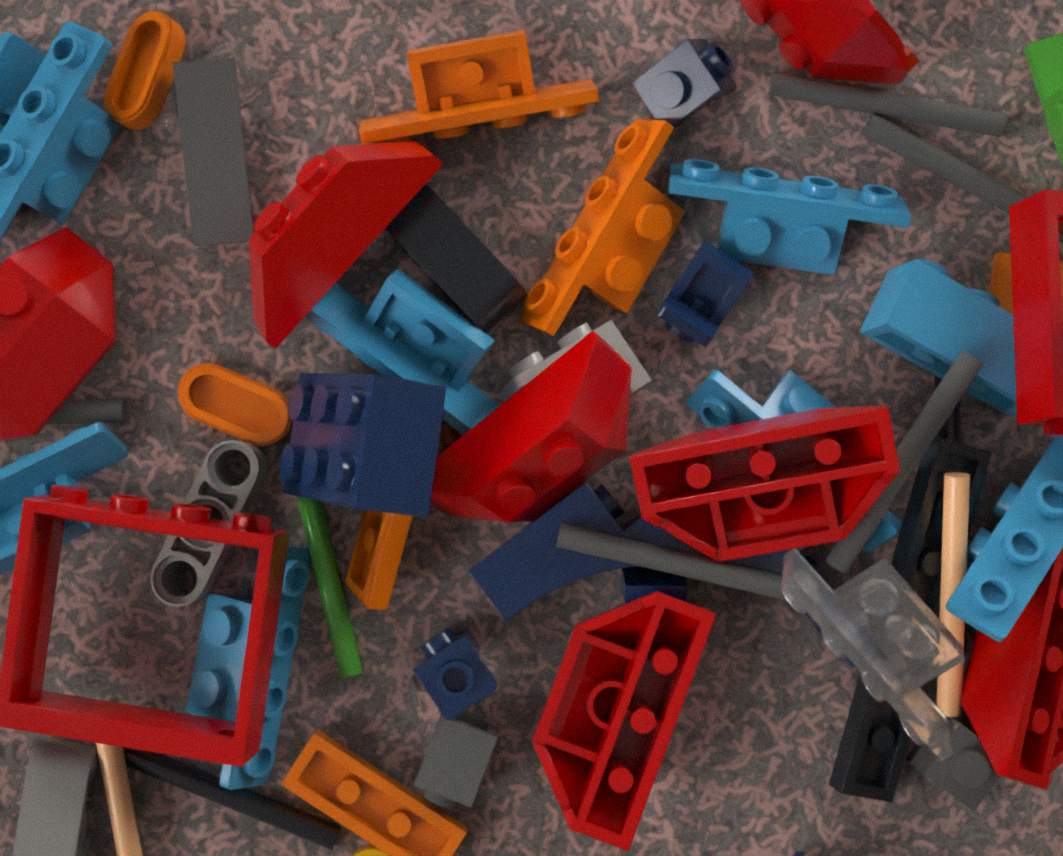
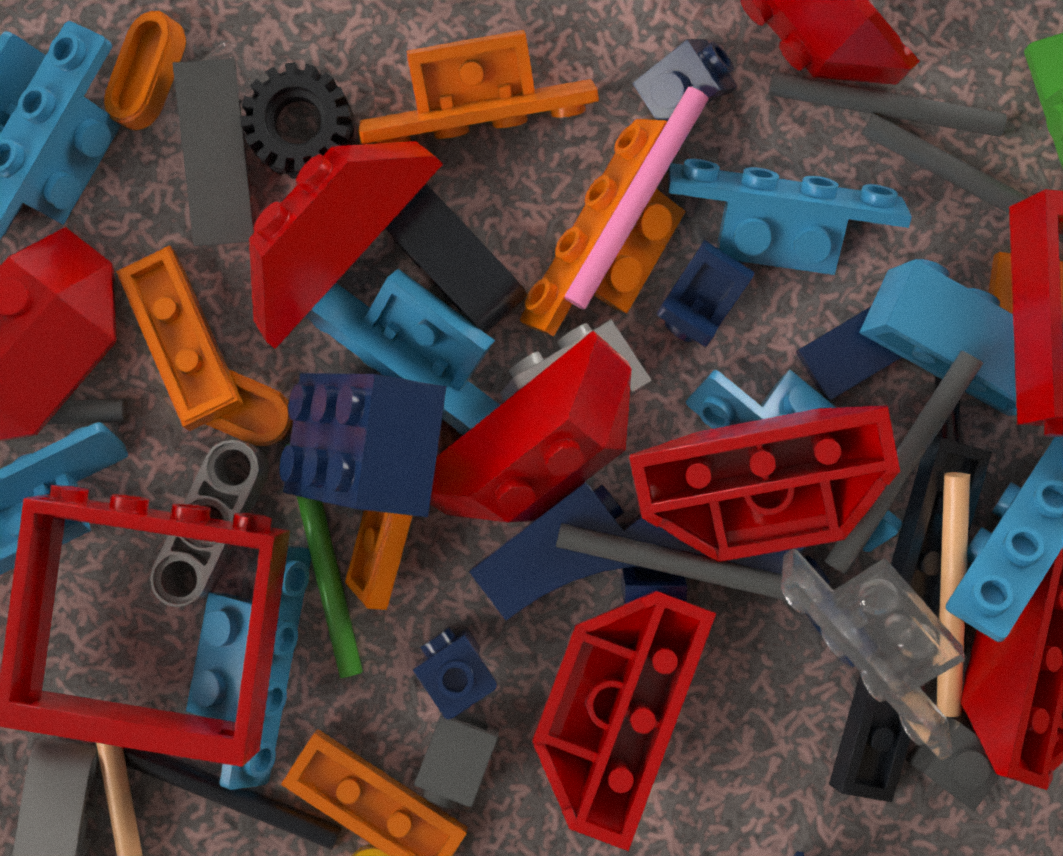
none -> orange tile [116,245,244,431]
none -> black tyre [240,62,355,179]
none -> bright pink bar [564,87,709,310]
none -> dark blue tile [795,306,902,401]

